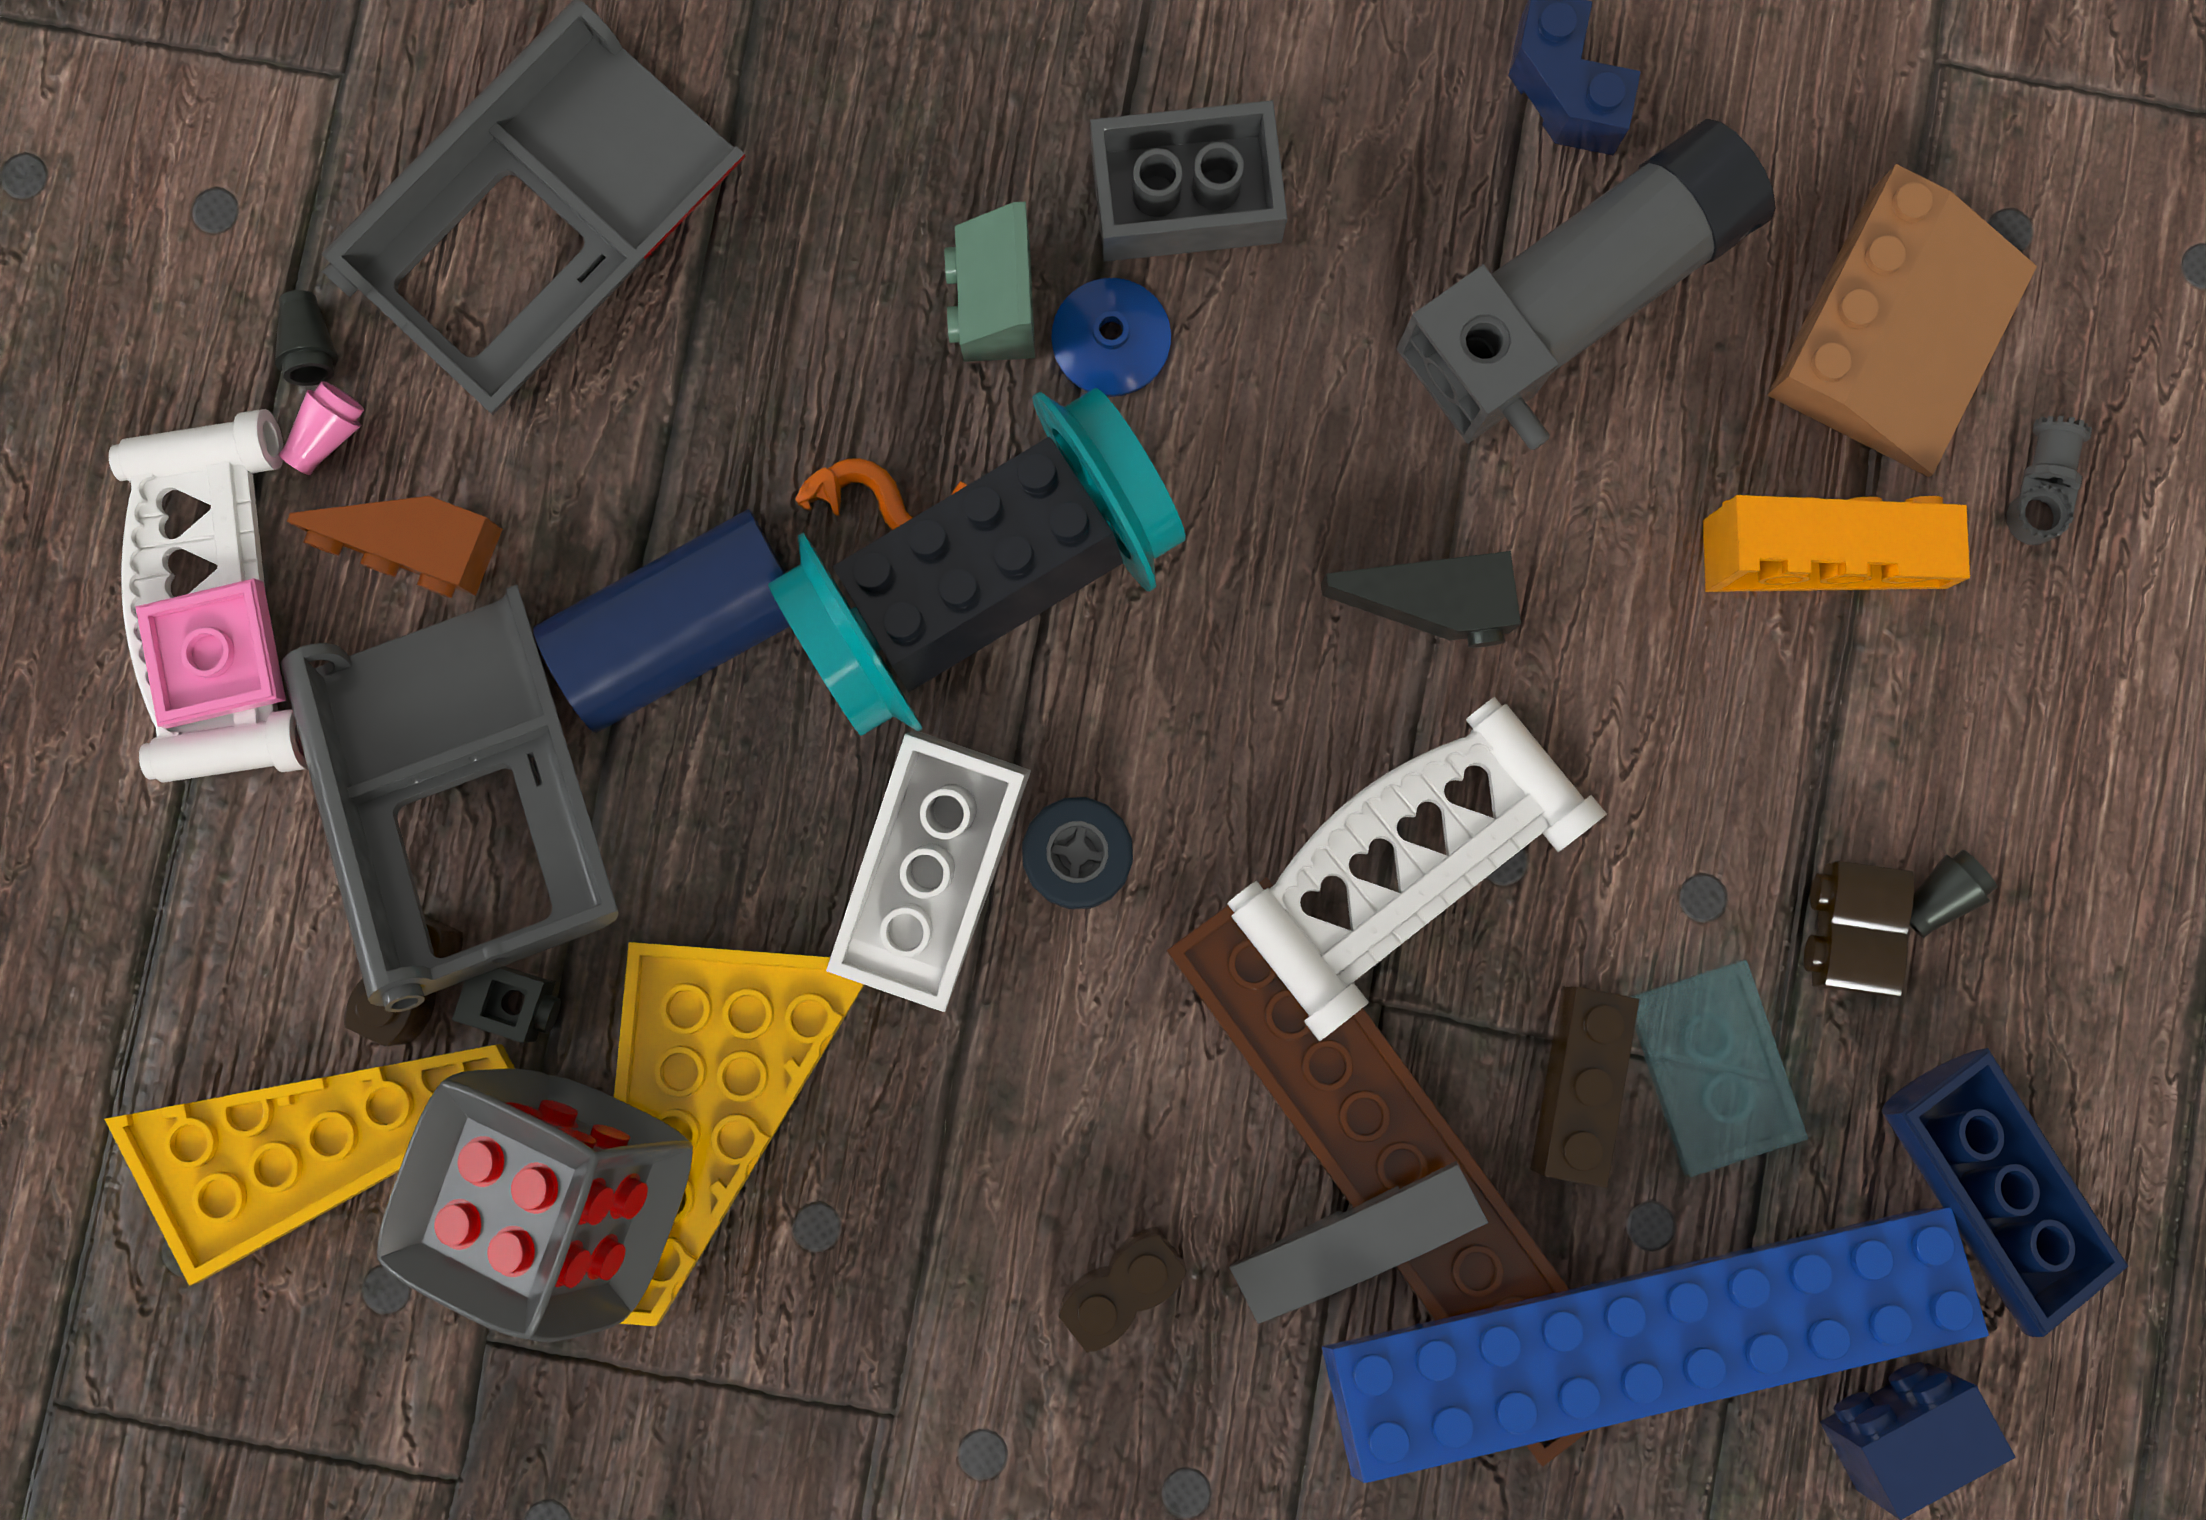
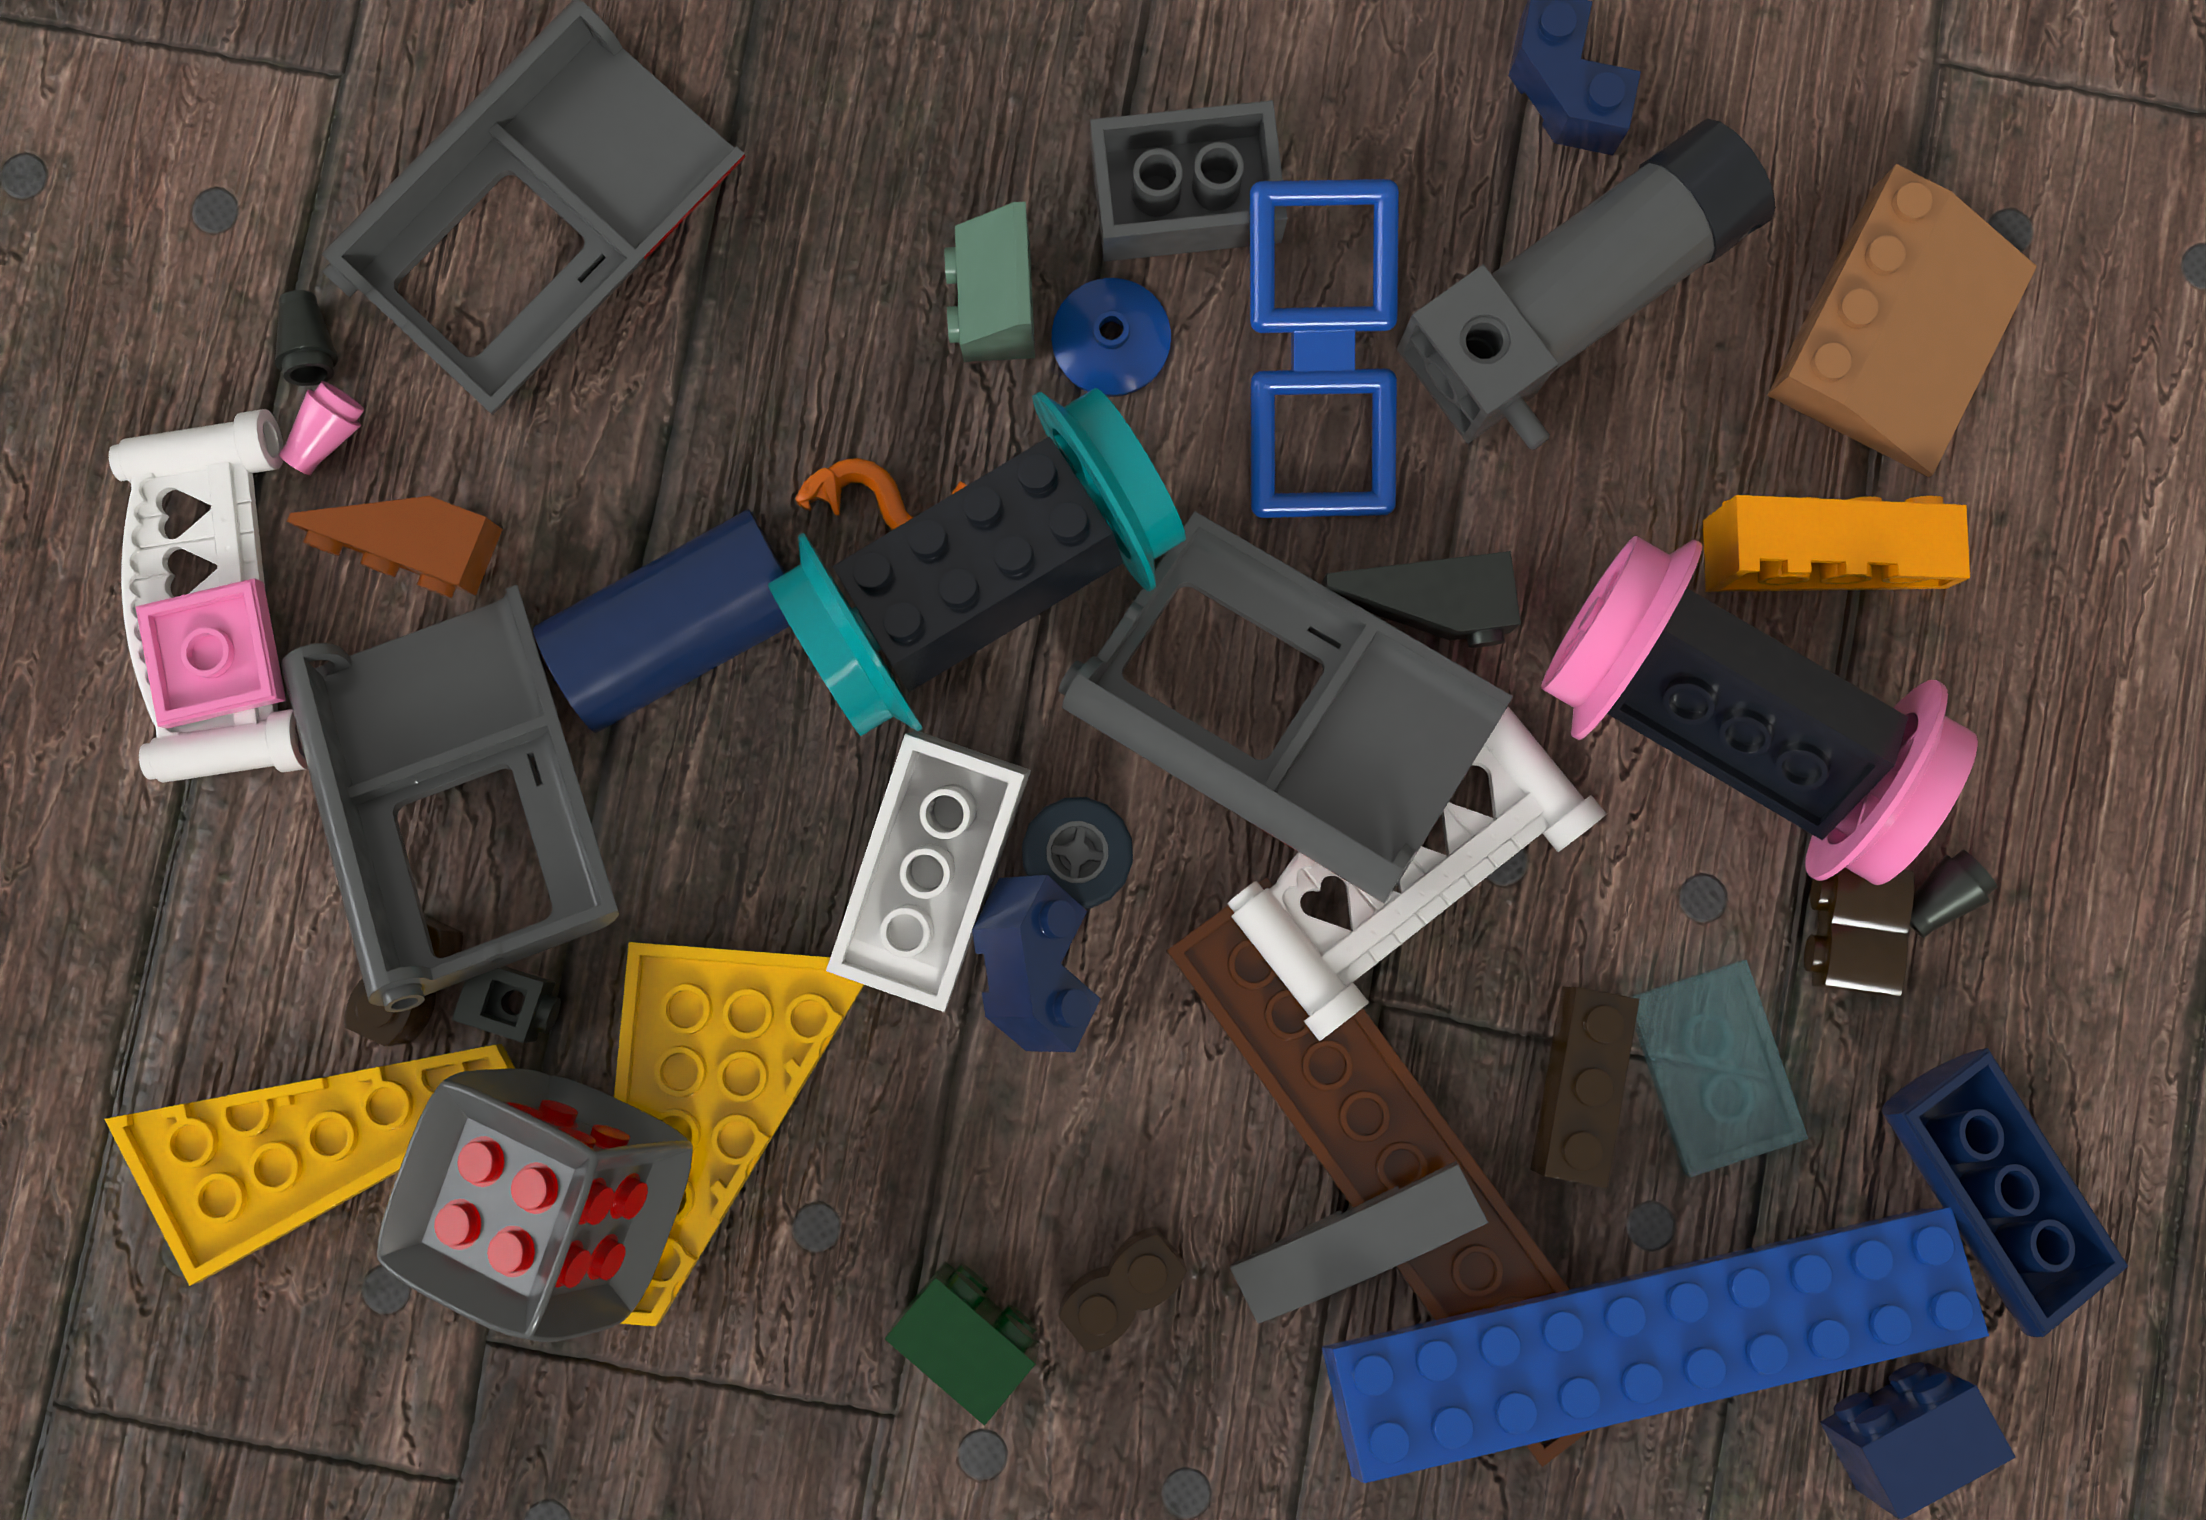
dark grey connector [2006,416,2092,545] -> none
none -> dark green brick [885,1261,1040,1426]
none -> dark blue brick [972,875,1101,1052]
none -> dark grey piece [1058,511,1513,904]
none -> blue bar [1250,179,1399,518]
none -> brick [1541,536,1978,885]

